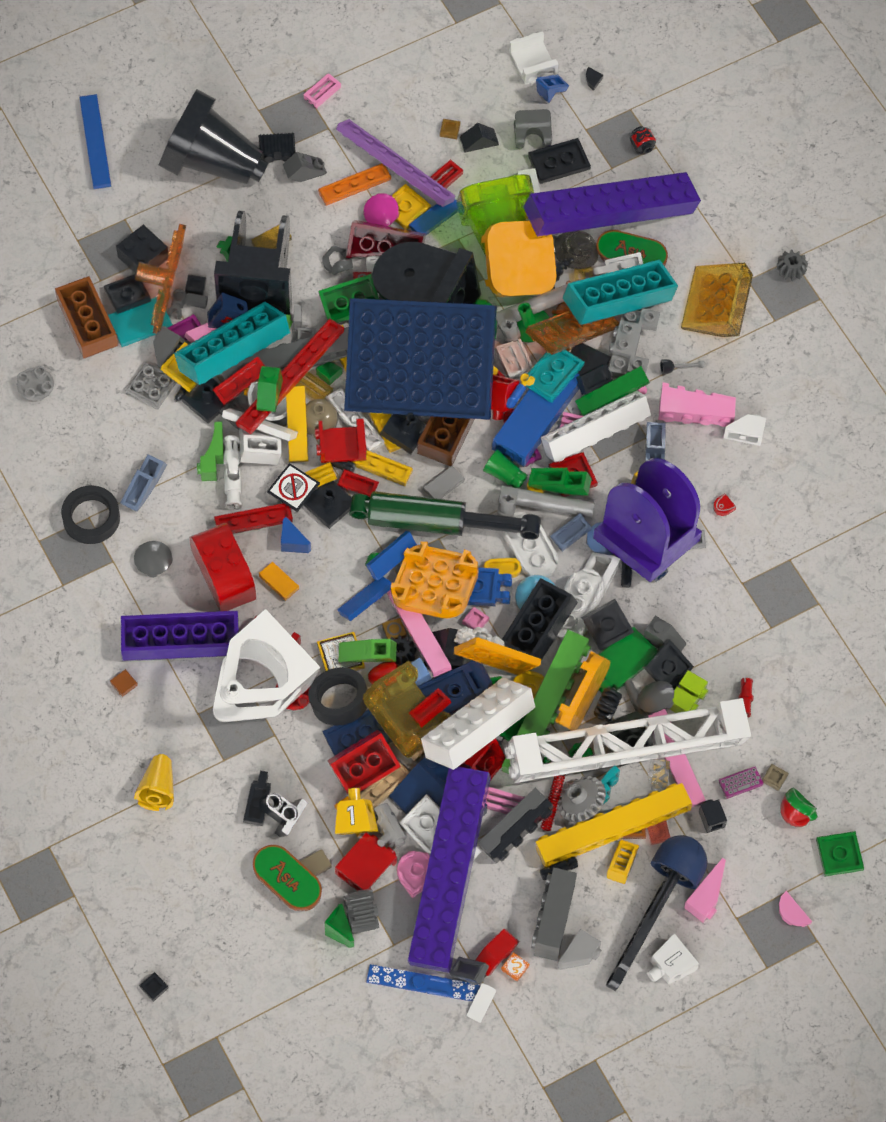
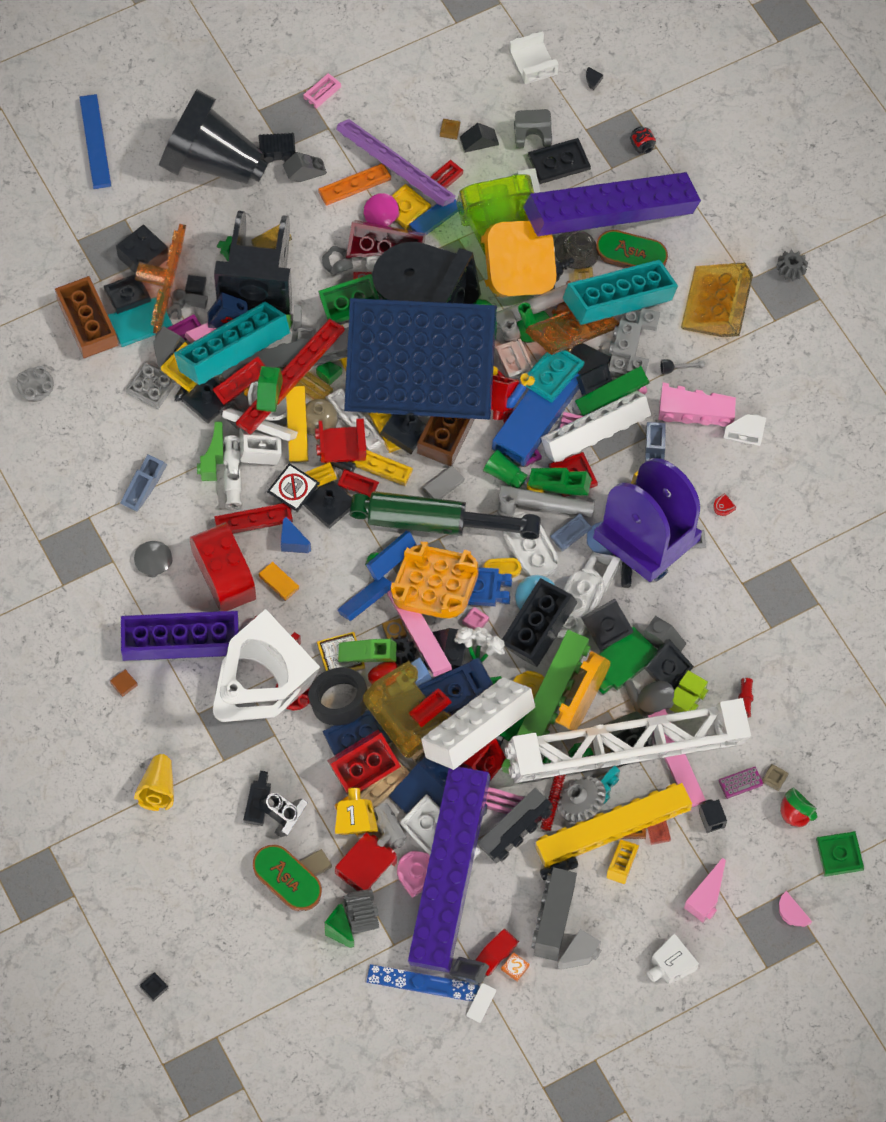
black tyre [61,485,120,544] -> none
light orange tile [454,637,541,675] -> none
blue slope [536,74,569,103] -> none
white plate [593,252,643,276] -> none
black gear [594,687,622,722] -> none
piece [606,835,707,991] -> none
clear brick [648,759,670,791] -> none

